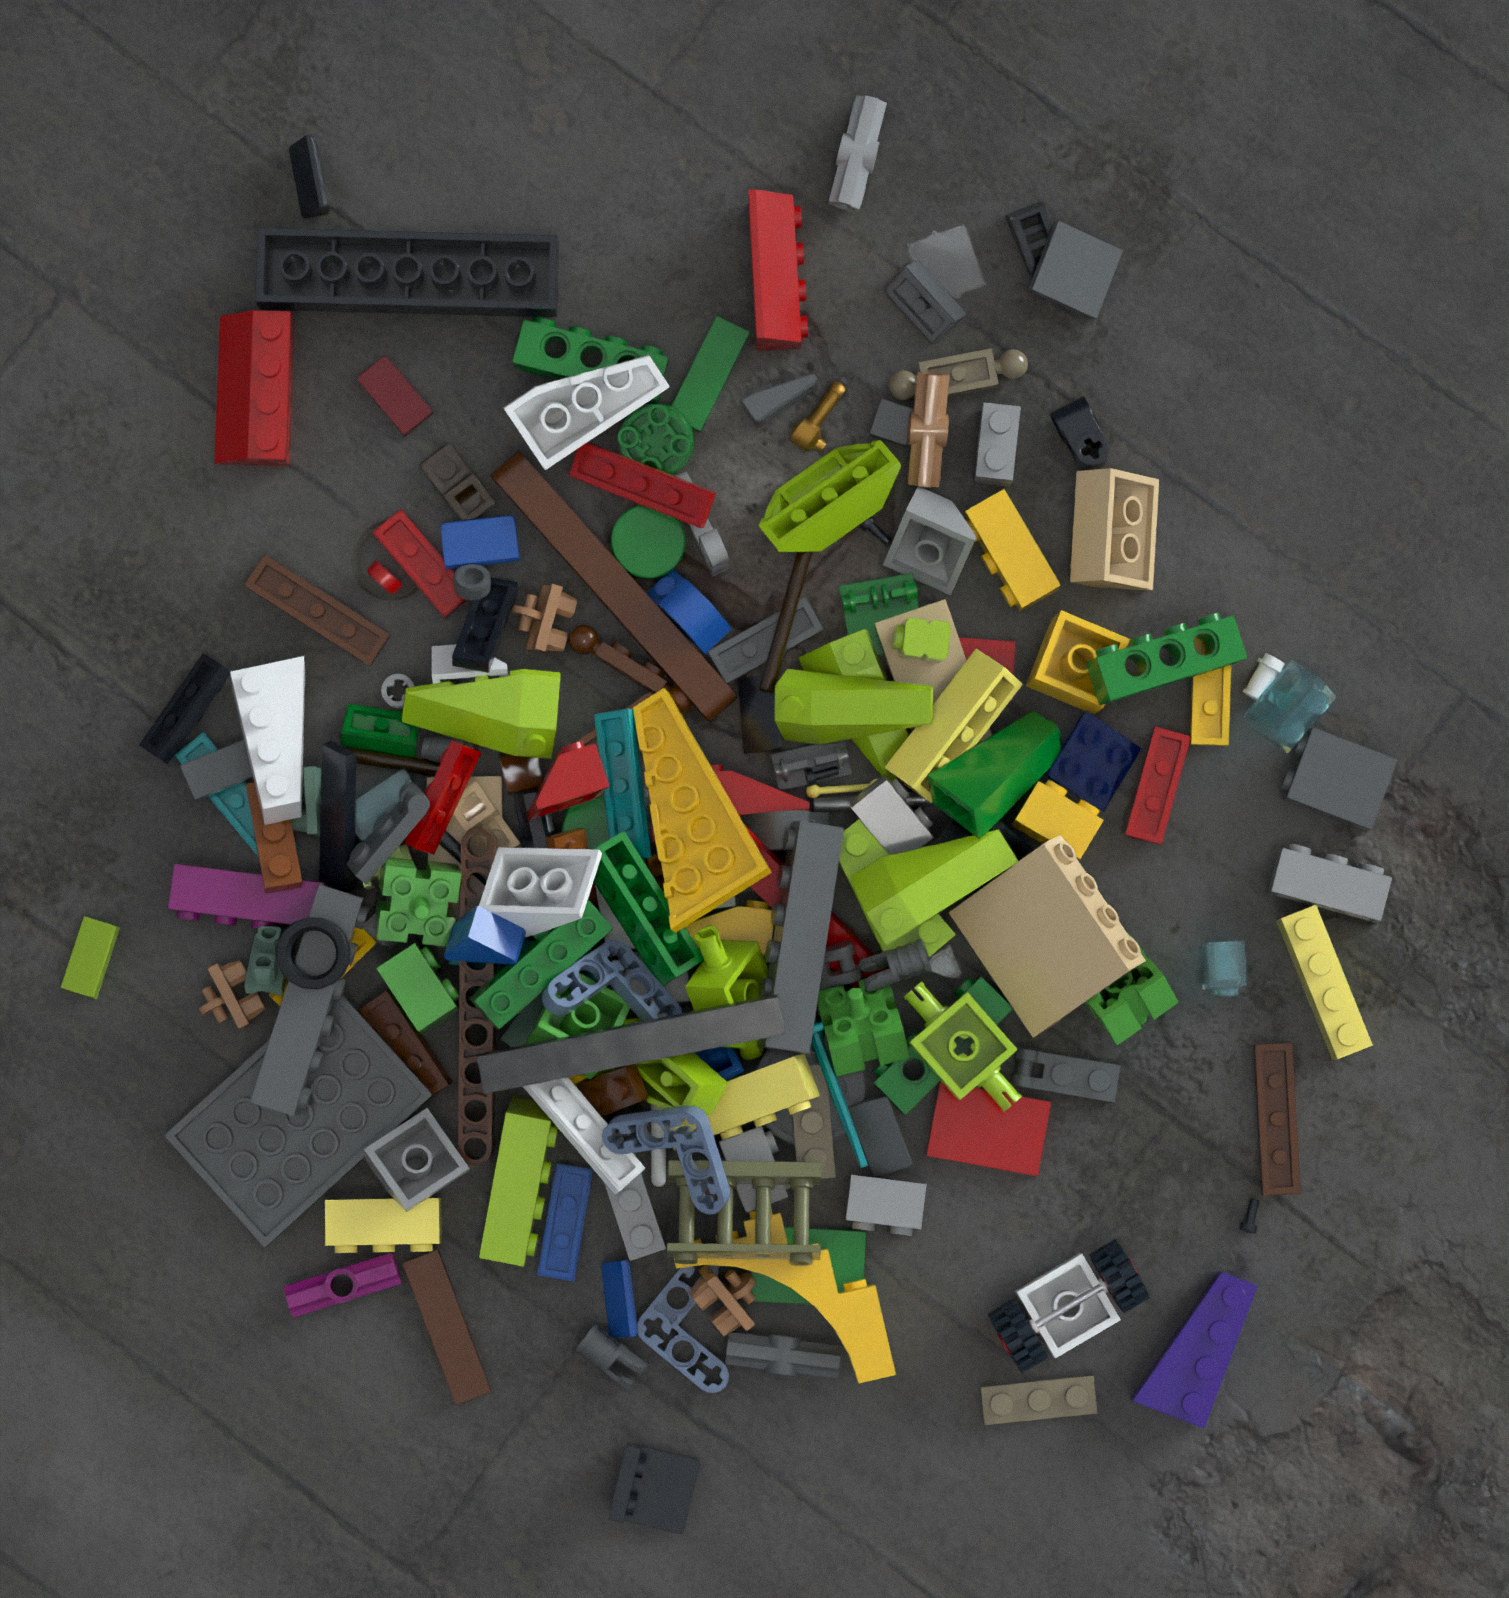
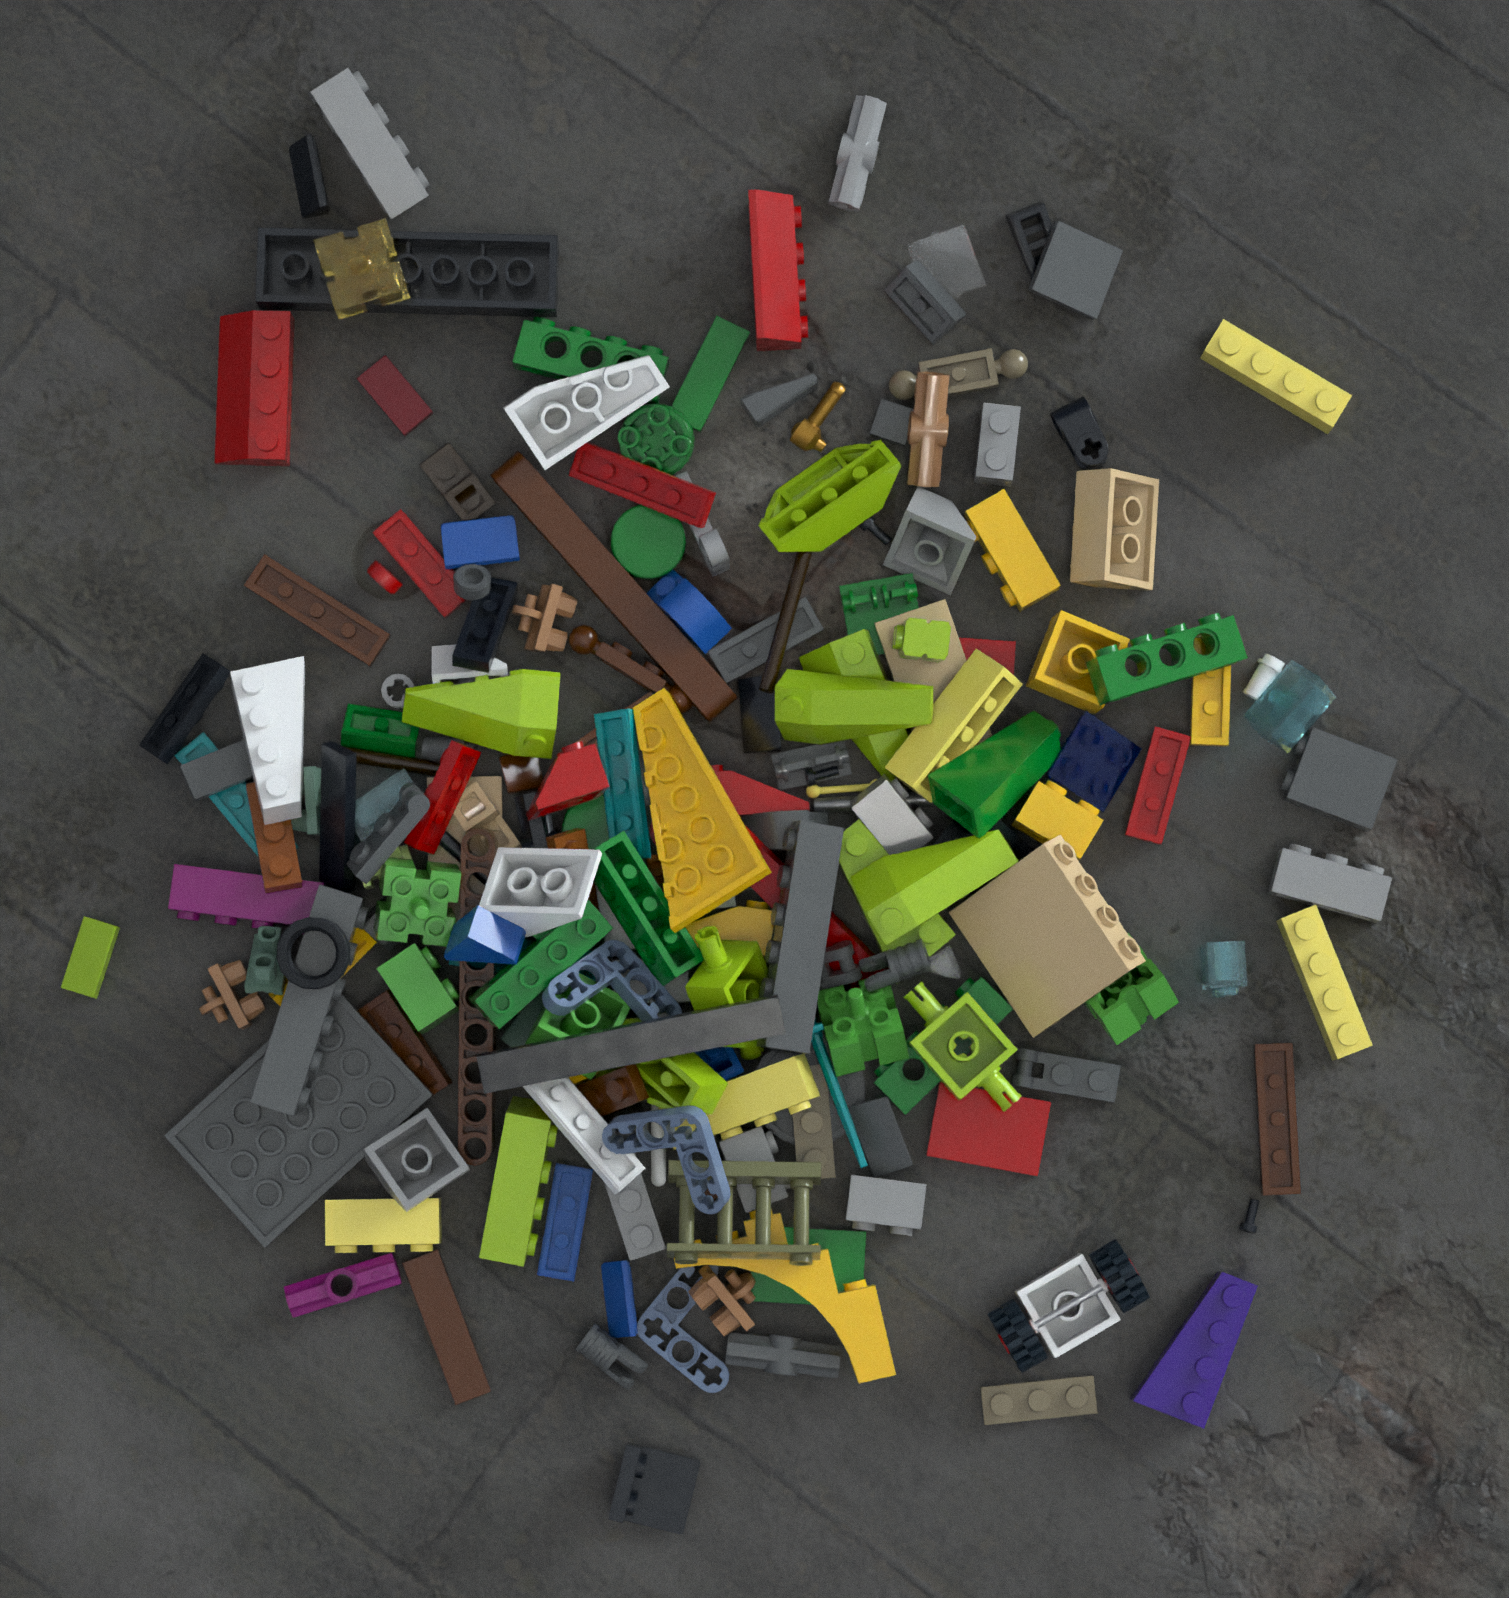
none -> light grey wedge [307,68,430,219]
none -> clear yellow brick [313,218,411,320]
none -> light yellow brick [1200,319,1352,434]

